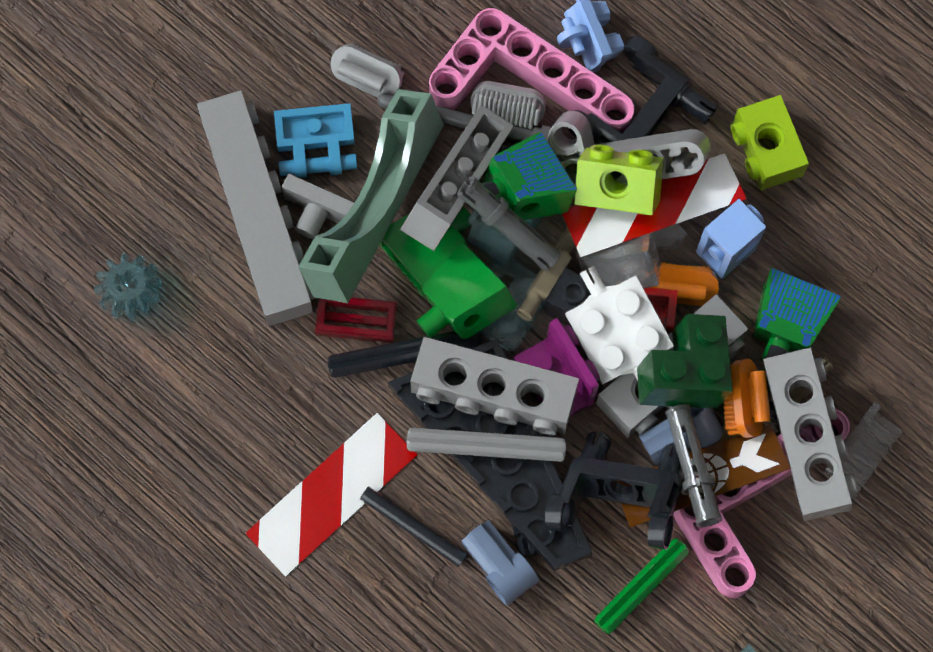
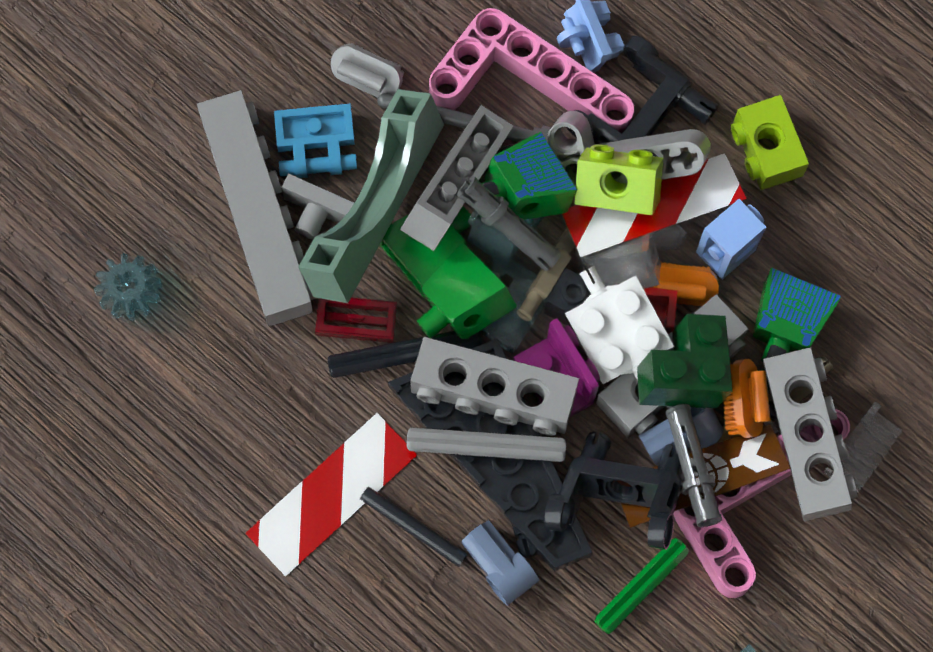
light grey piece [470,81,546,129] -> none

